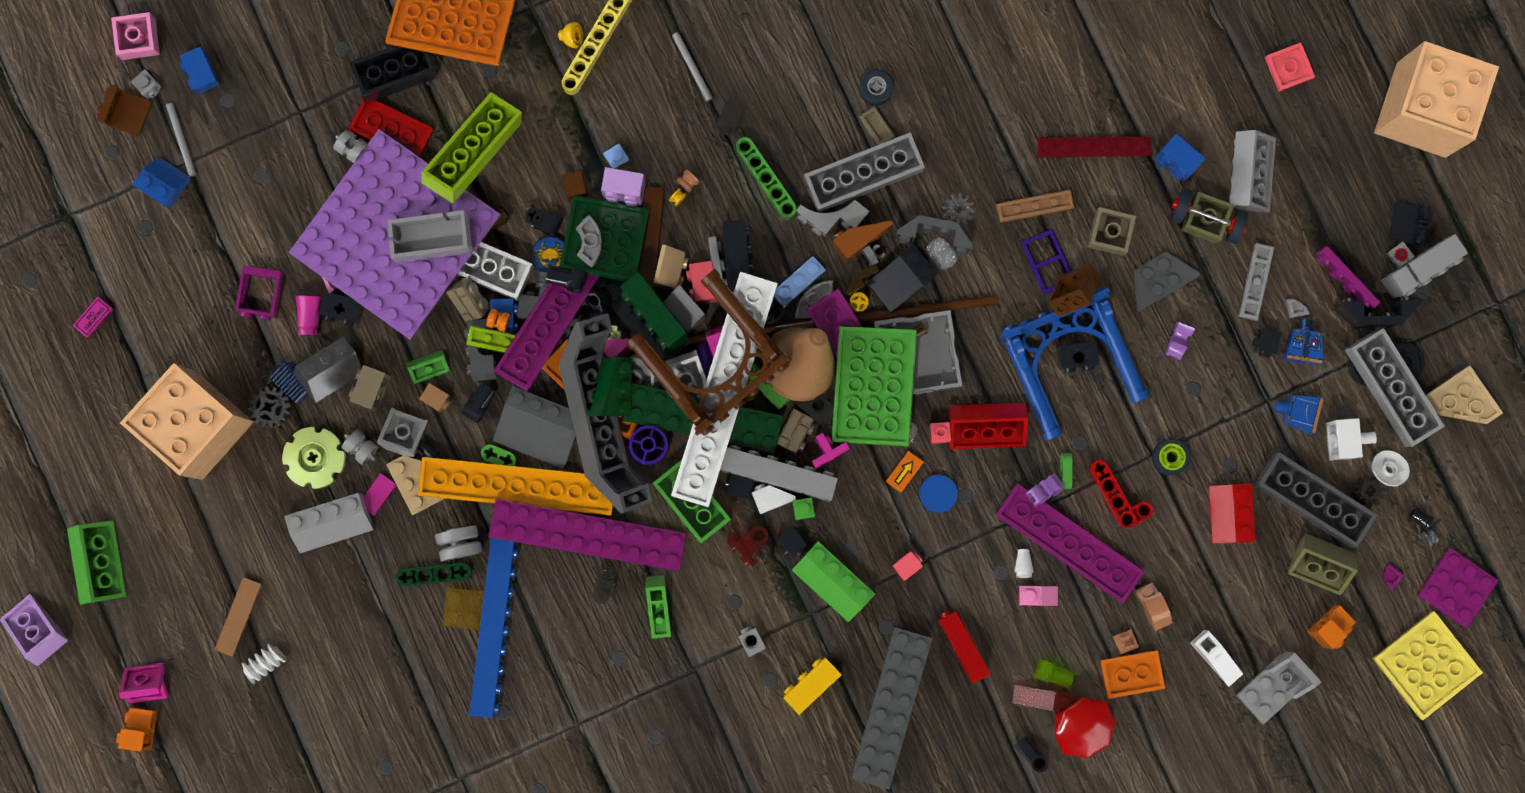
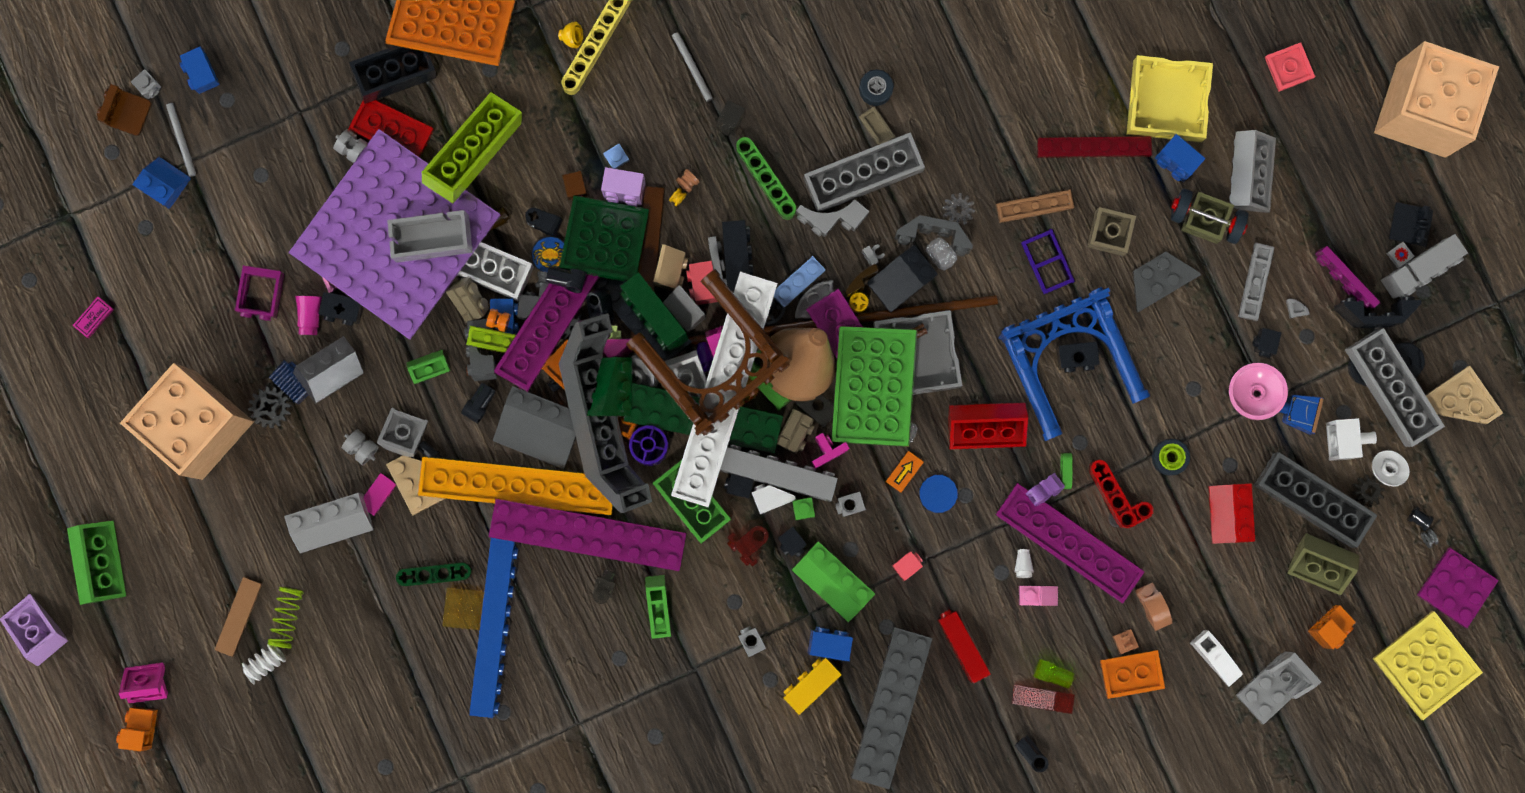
bright pink brick [111,12,160,60] -> none
yellowish green piece [282,427,346,489] -> none
dark tan brick [349,365,391,412] -> none
medium nougat brick [419,383,451,413] -> none
light grey wheel [435,525,483,562] -> none
bright green beam [481,444,517,466] -> none
light grey tile [576,215,602,268] -> none
dark orange slope [832,221,893,264] -> none
coral brick [928,422,951,444] -> none
reddish brown window [1048,264,1100,317] -> none
red piece [1055,697,1116,758] -> none
medium lavender leg [1165,322,1195,361] -> none
torso [1282,319,1323,365] -> none
magenta tile [1383,563,1404,590] -> none
none -> lime piece [267,587,303,649]
none -> blue brick [807,627,853,661]
none -> light grey brick [835,492,866,517]
none -> light yellow tile [1127,55,1213,142]
none -> bright pink dish [1229,363,1288,420]

